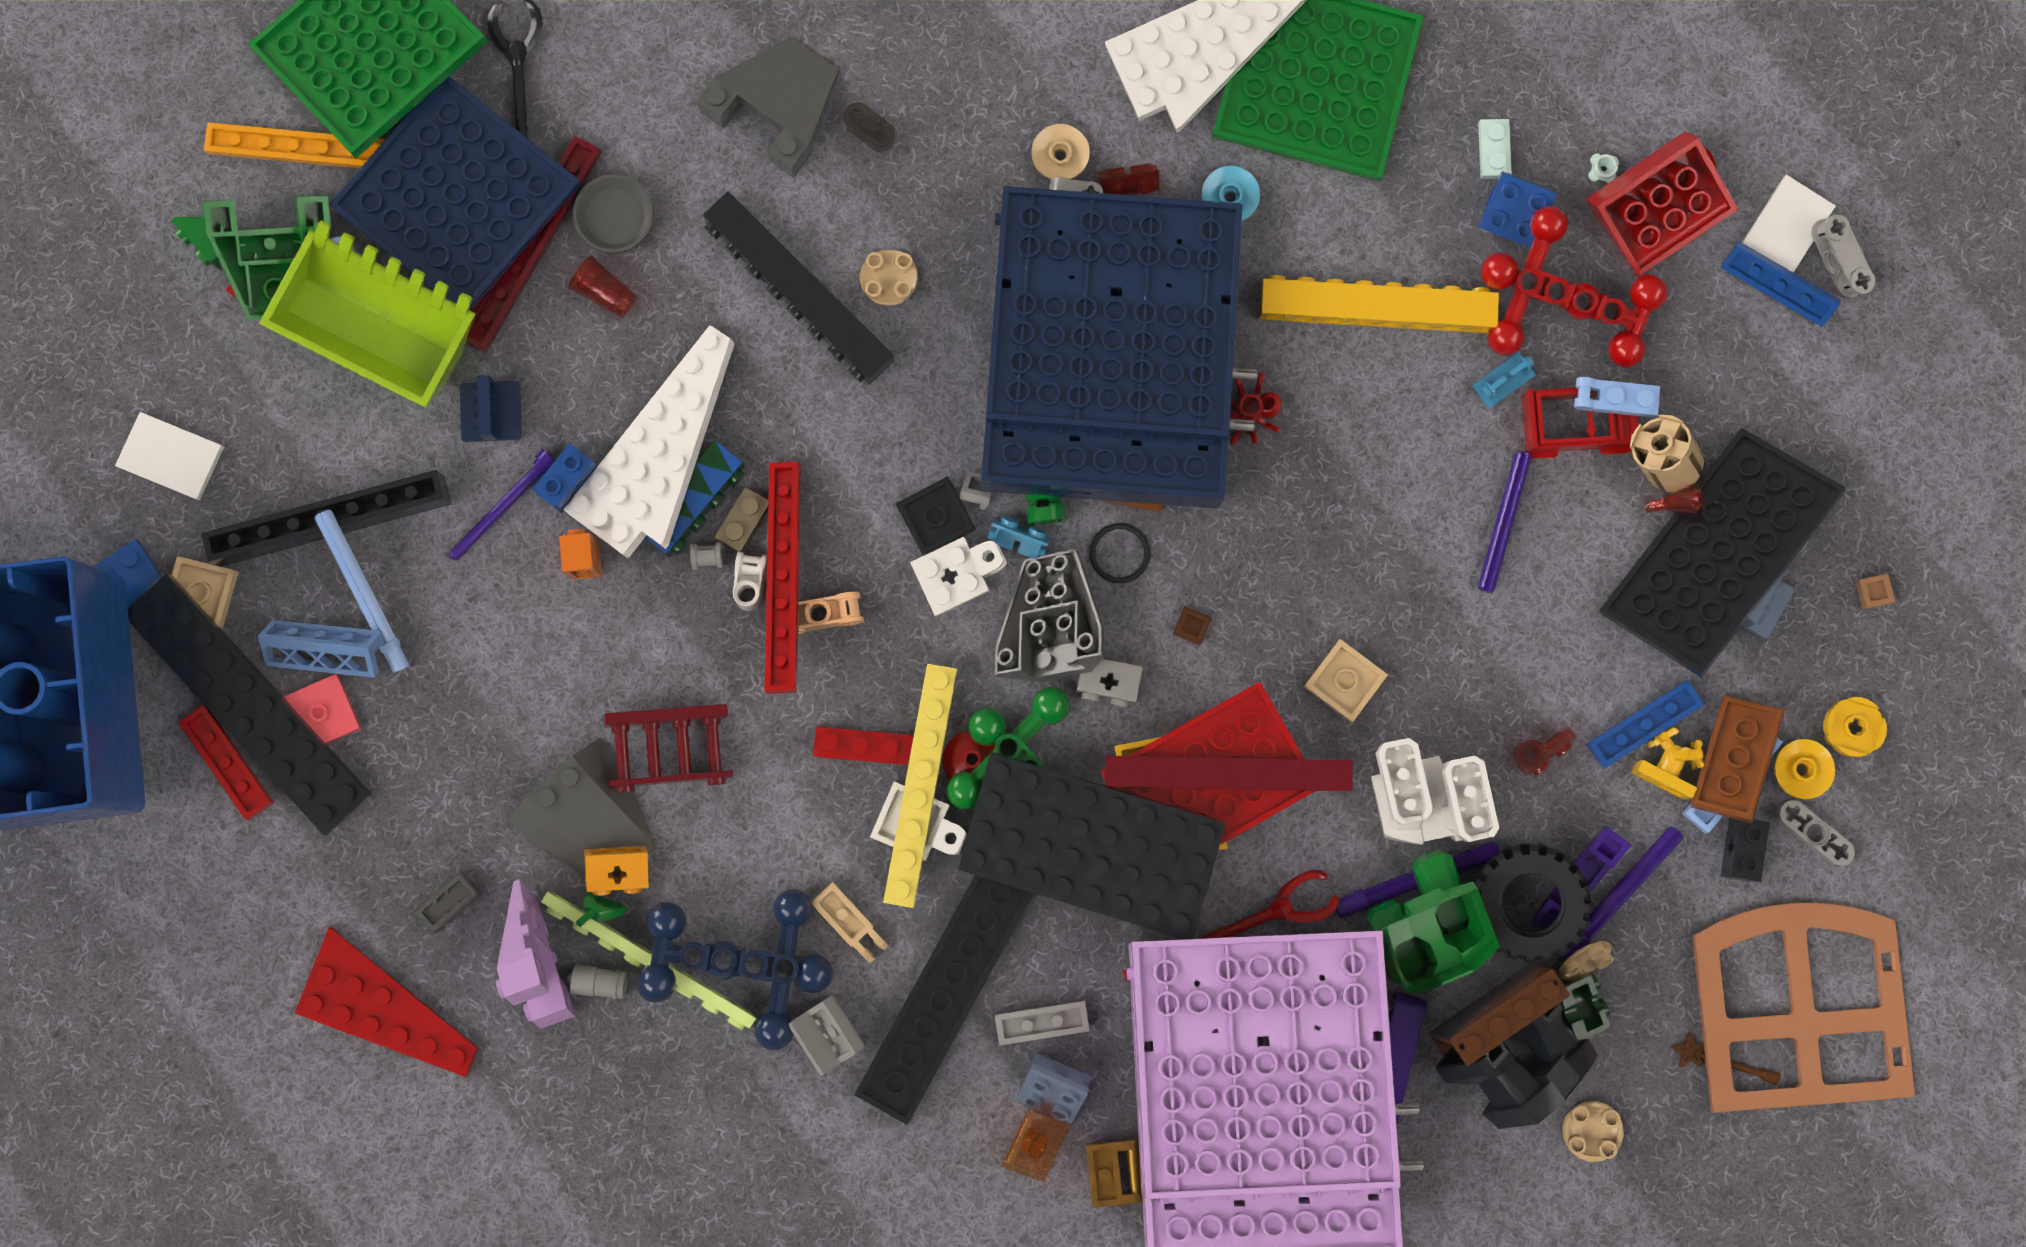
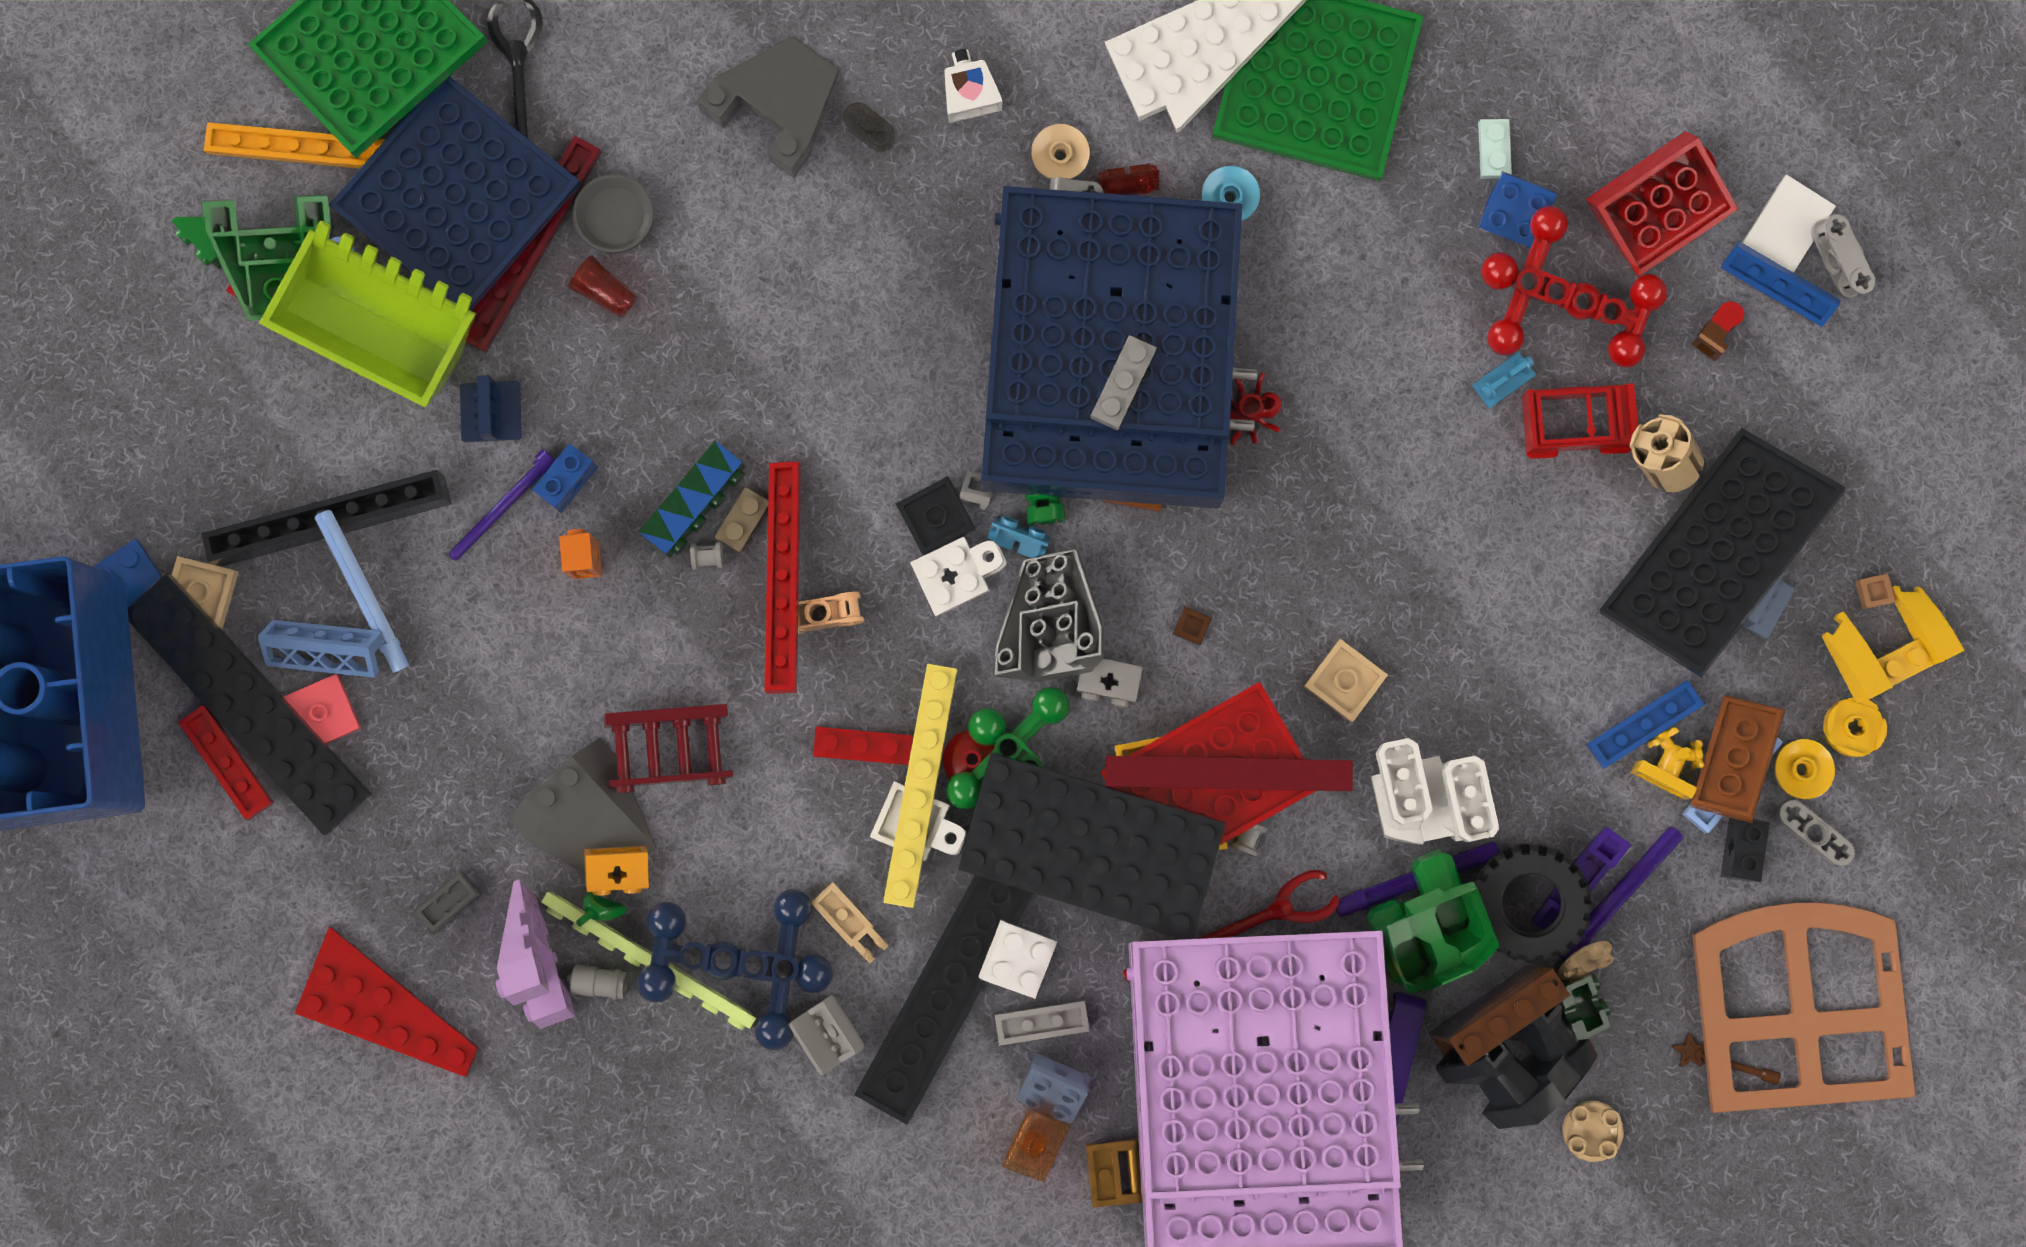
white tile [115,412,224,501] -> none
white wing [563,325,735,558] -> none
black brick [703,191,895,385] -> none
white piece [733,552,767,611] -> none
tan dish [860,249,918,306] -> none
black piece [1090,523,1150,583] -> none
yellow brick [1259,275,1499,333] -> none
dark purple axle [1478,451,1532,593] -> none
clear red plate [1513,727,1576,776] -> none
light blue plate [1574,377,1660,418] -> none
light aqua plate [1588,153,1619,183] -> none
clear red cone [1645,484,1703,514] -> none
none -> white torso [944,49,1002,123]
none -> white plate [978,920,1057,999]
none -> light grey plate [1090,335,1157,431]
none -> light grey bush [1231,824,1267,857]
none -> leg [1691,301,1744,361]
none -> yellow wedge [1821,586,1965,703]

